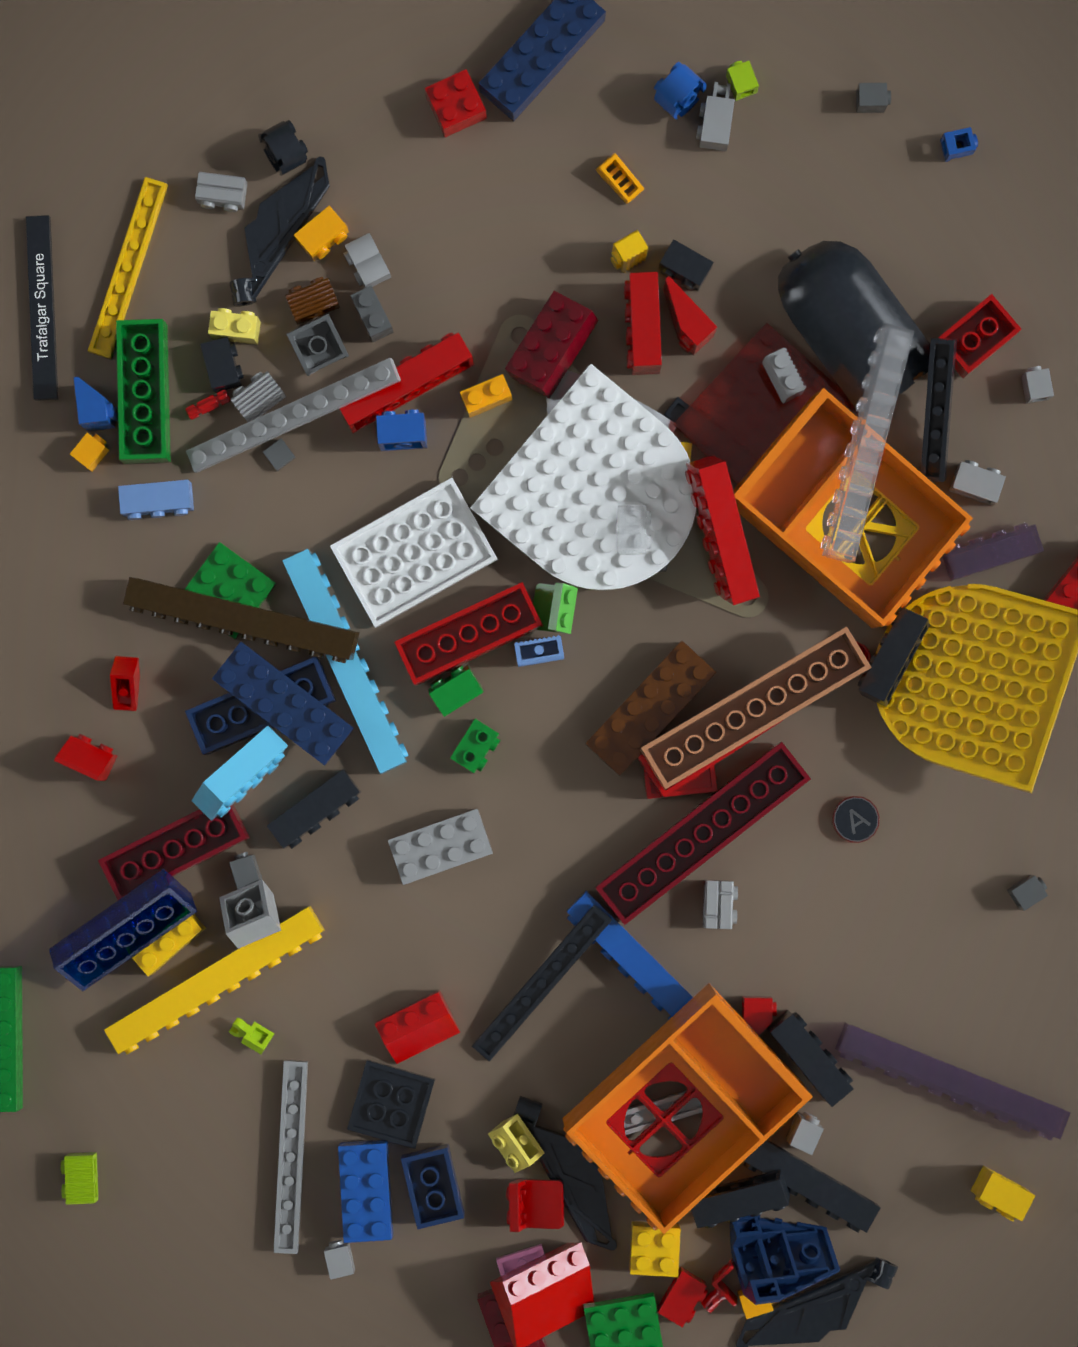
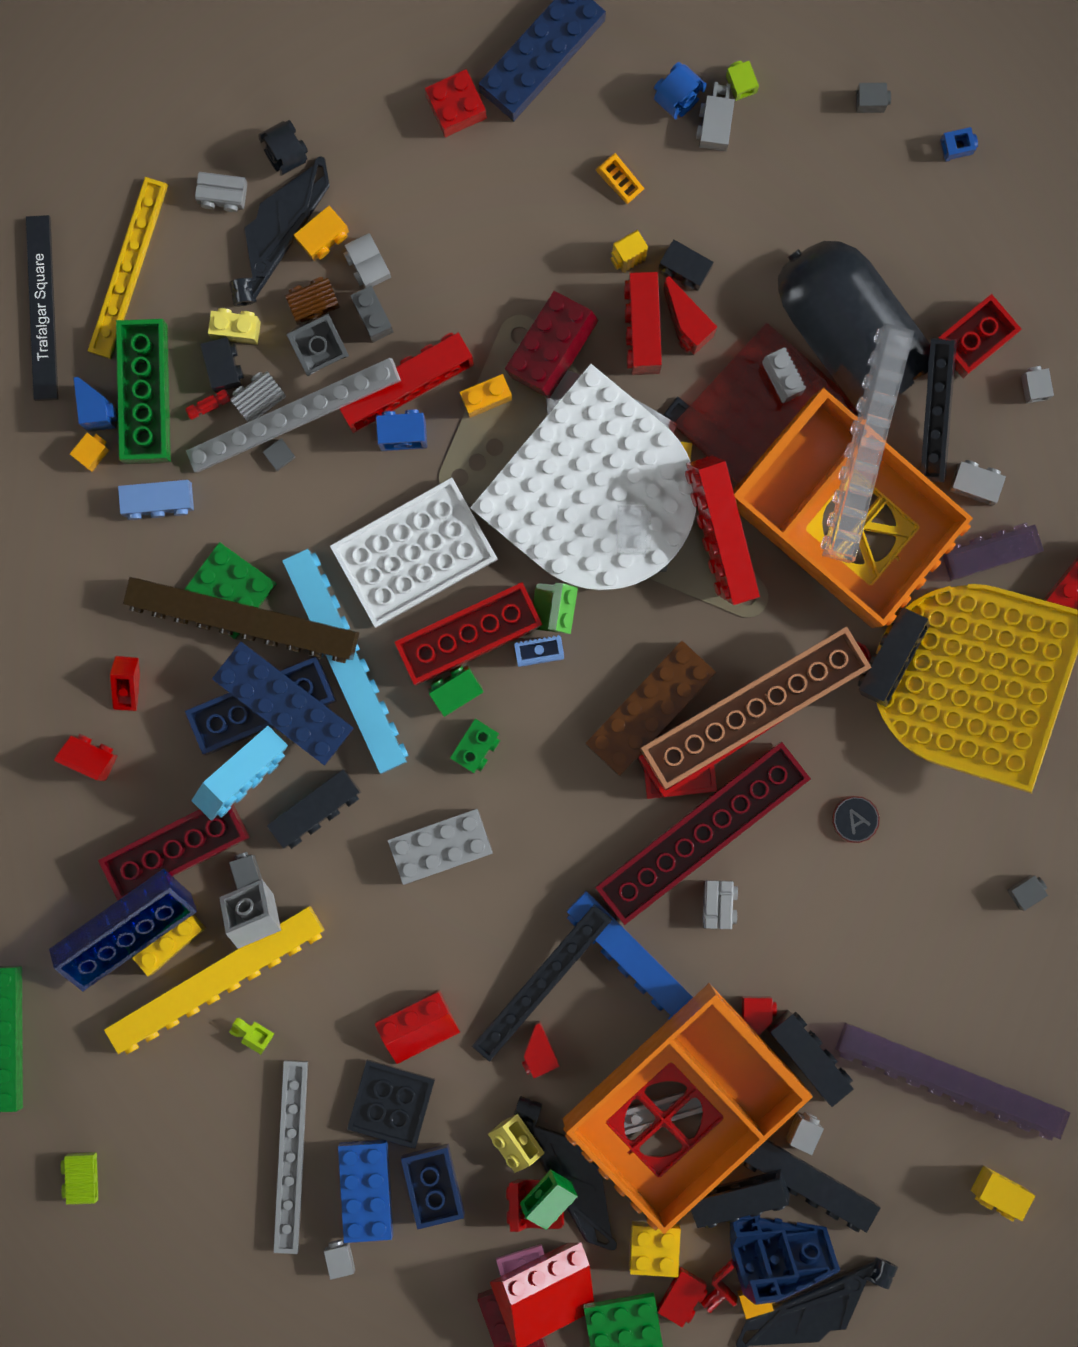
none -> brick [520,1170,578,1230]
none -> red slope [522,1021,560,1078]

